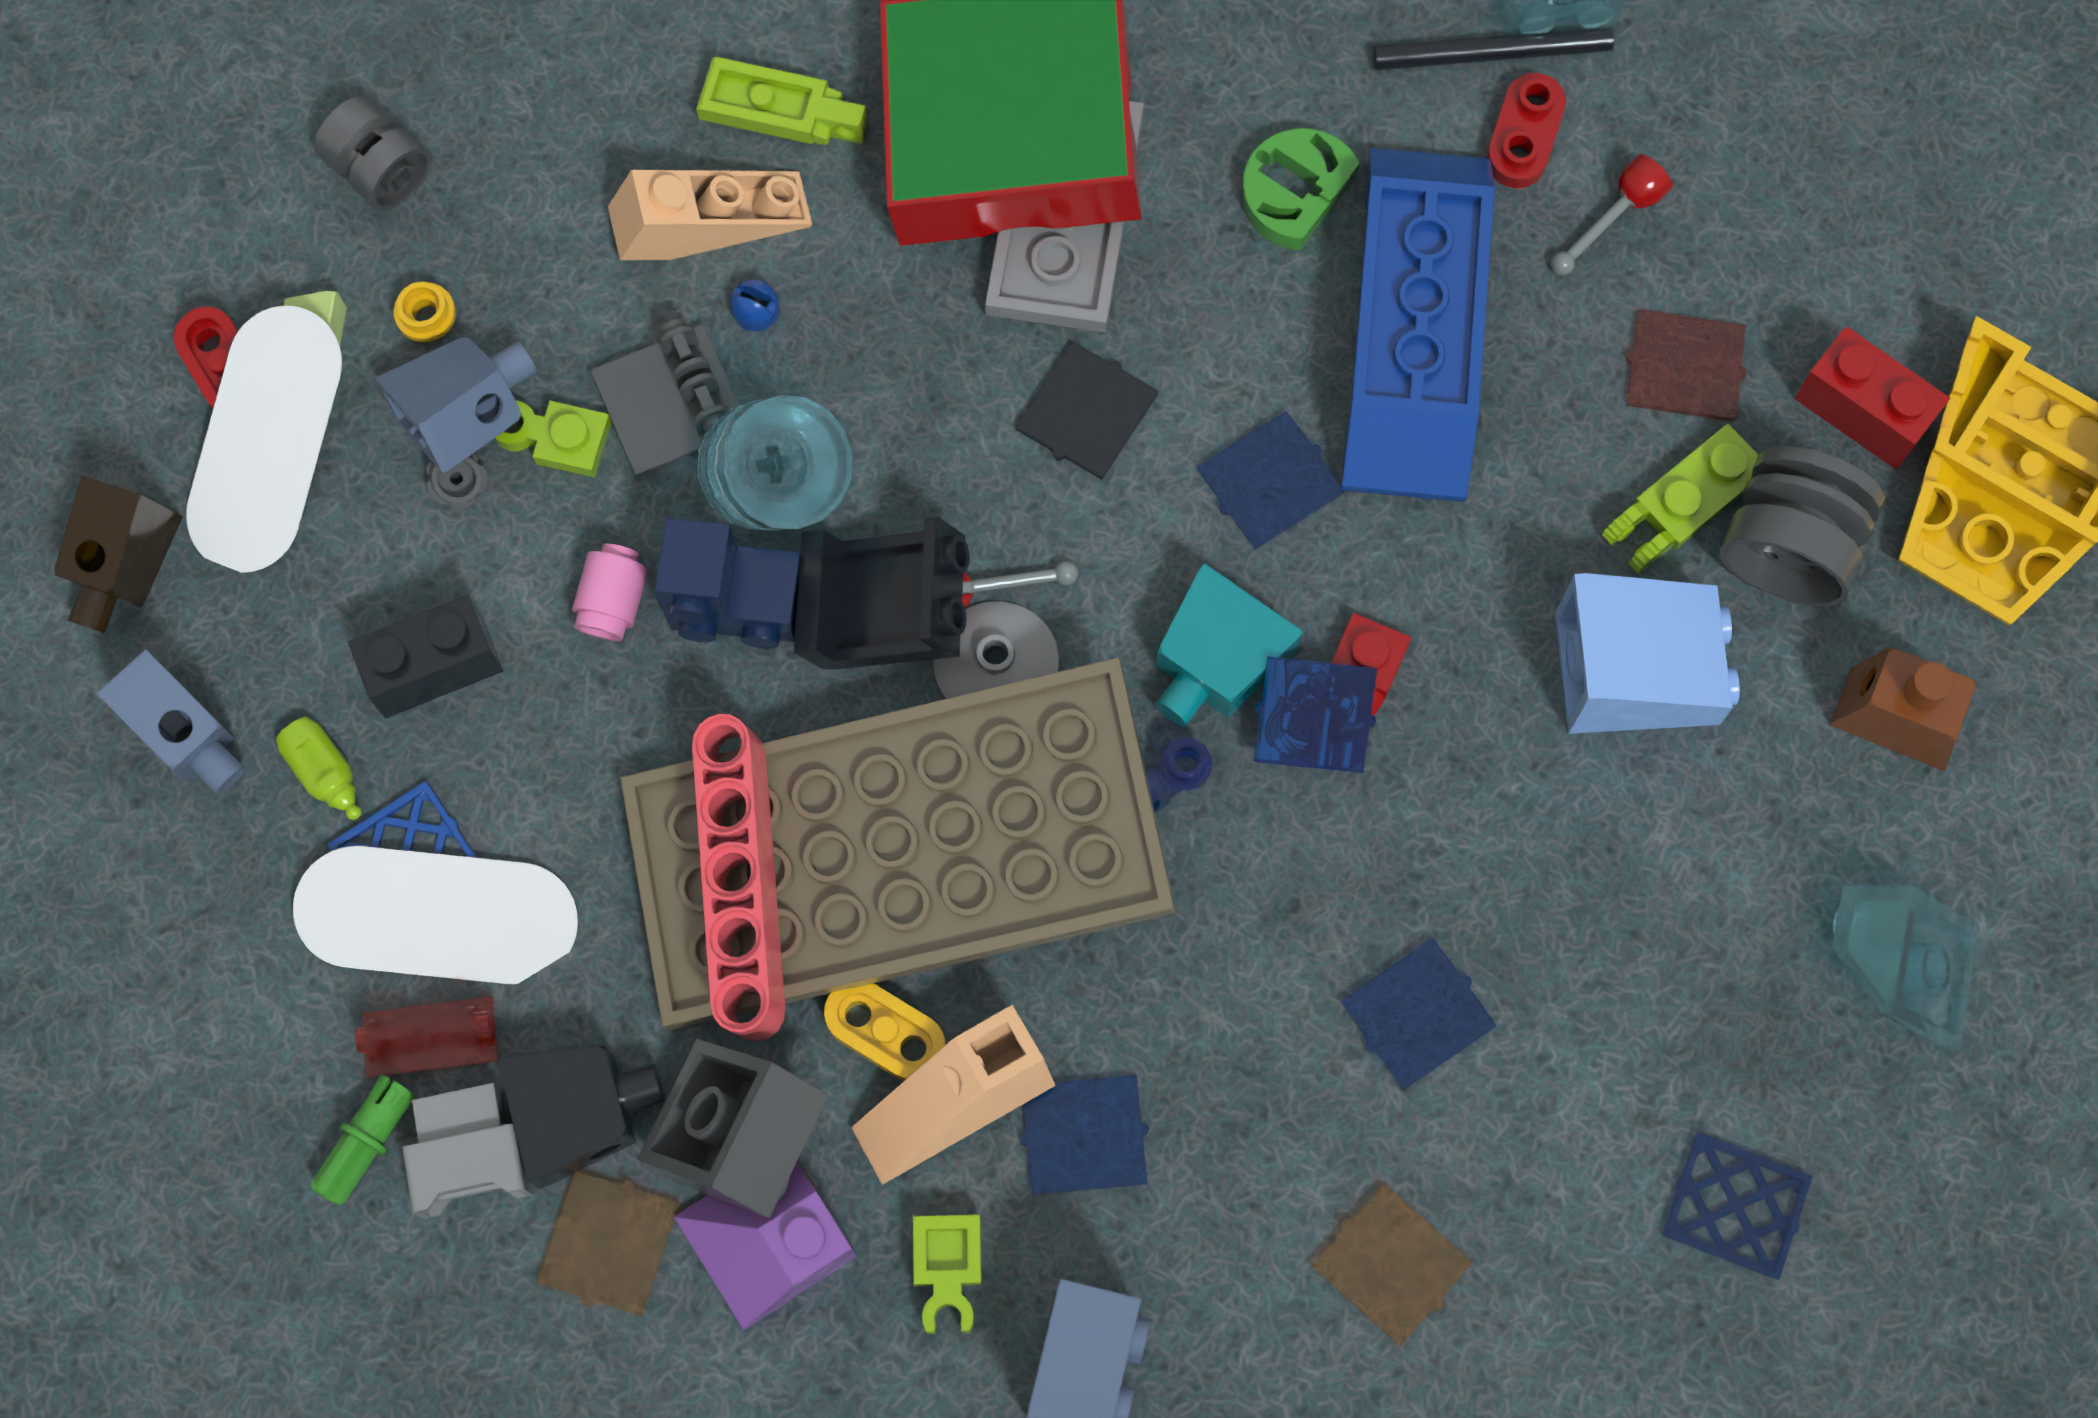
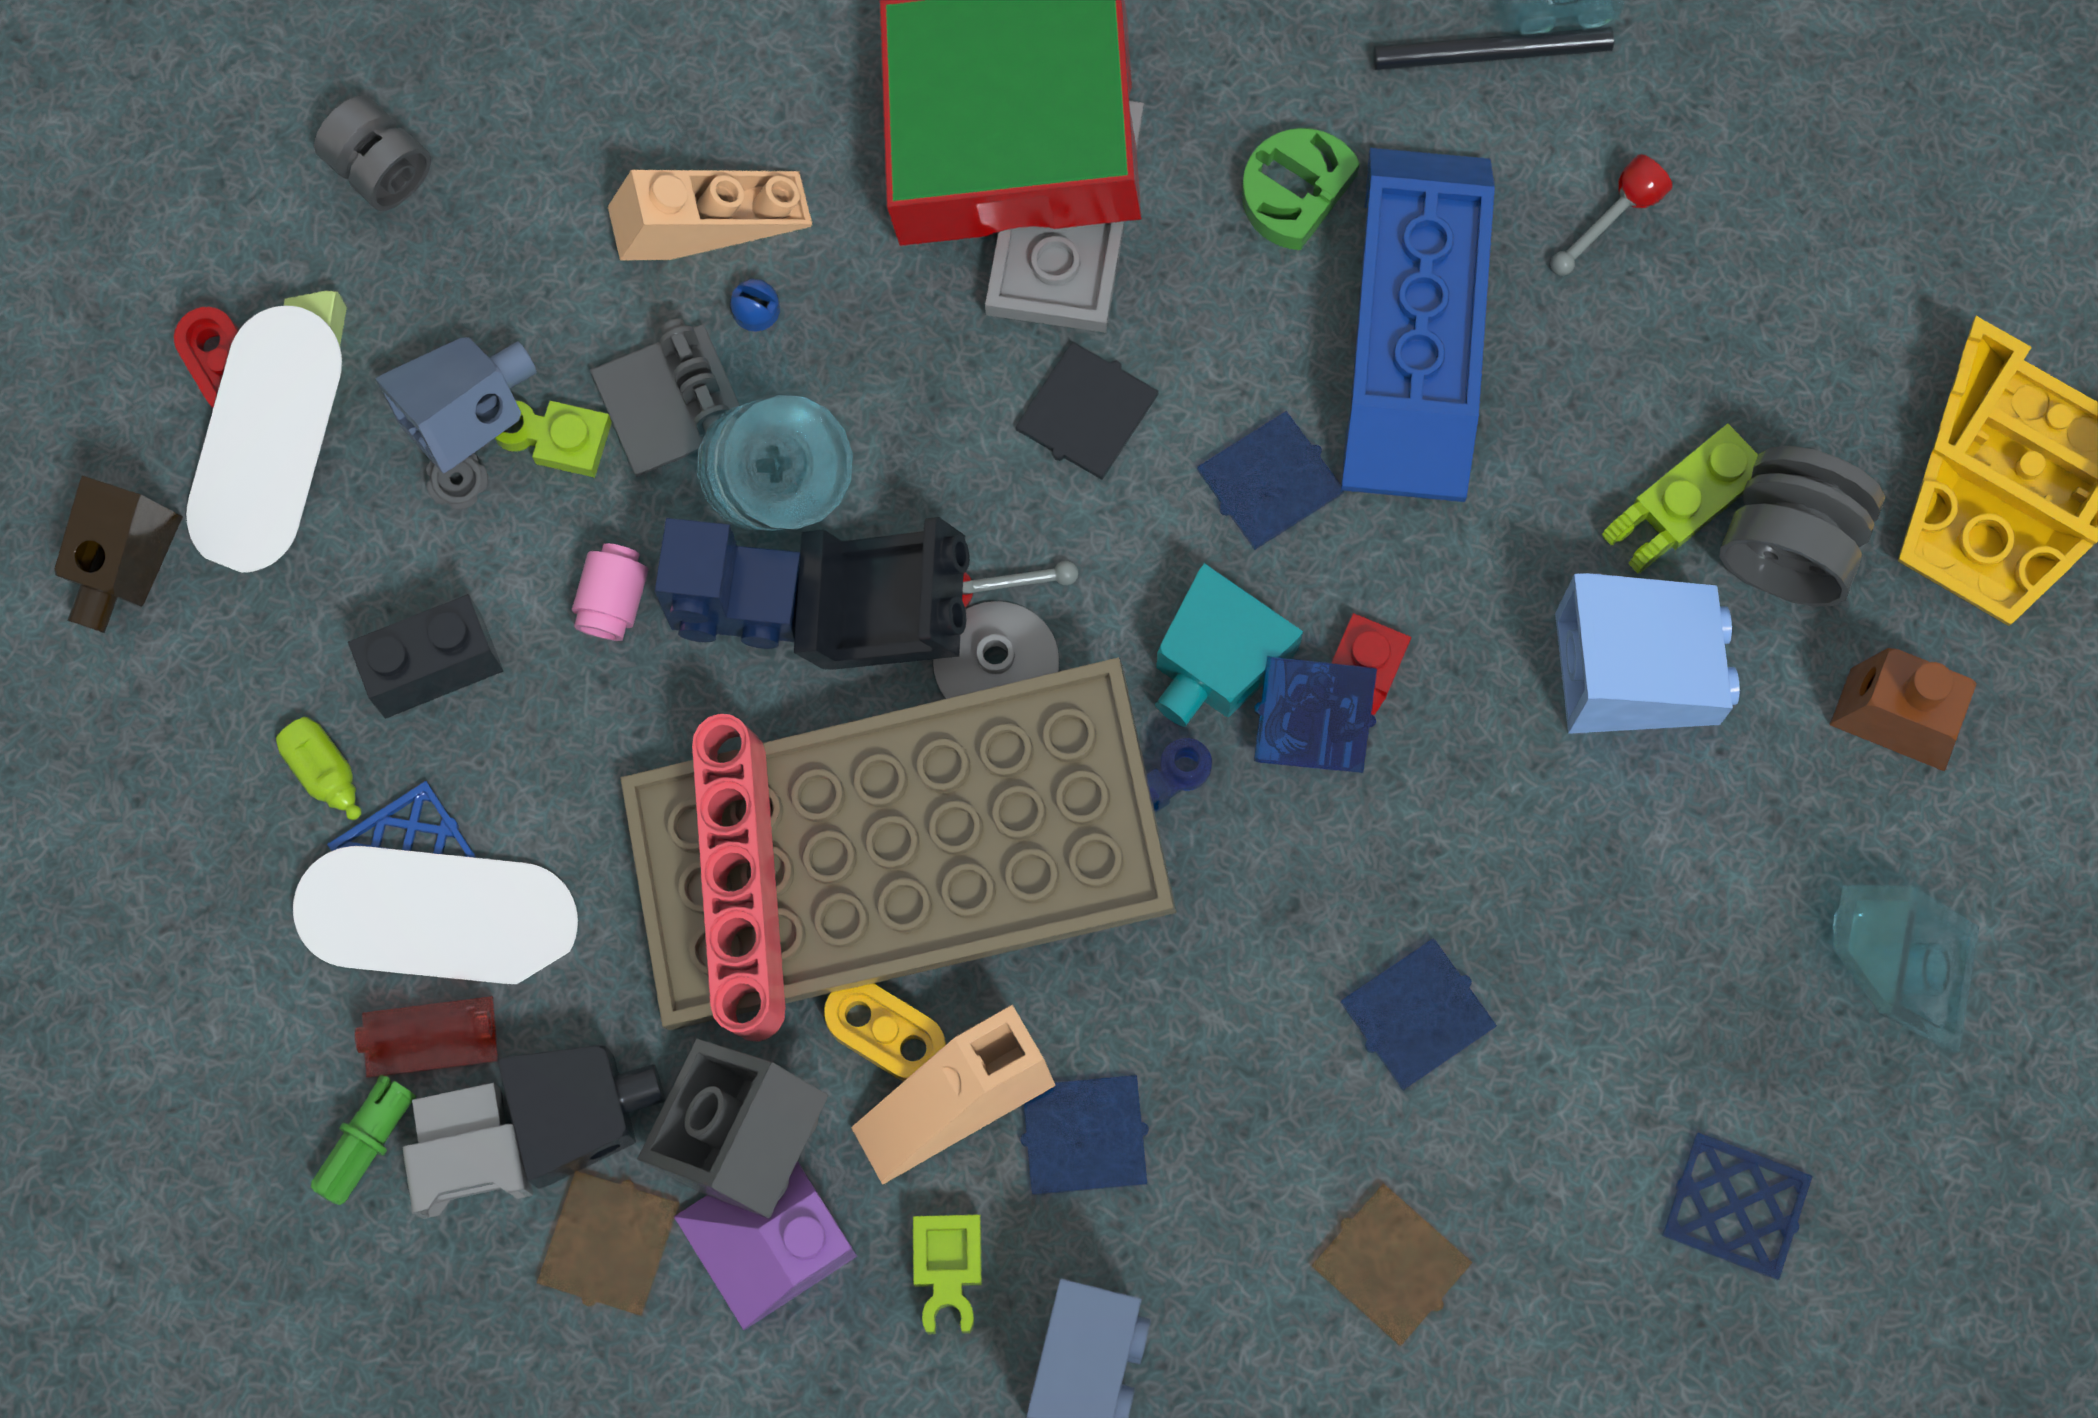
sand blue torso [96,649,246,795] -> none
yellow plate [393,282,456,342] -> none
lime hinge [696,56,869,145] -> none
red plate [1486,73,1566,188] -> none
clear red piece [1626,310,1747,422] -> none
red brick [1794,326,1950,470] -> none

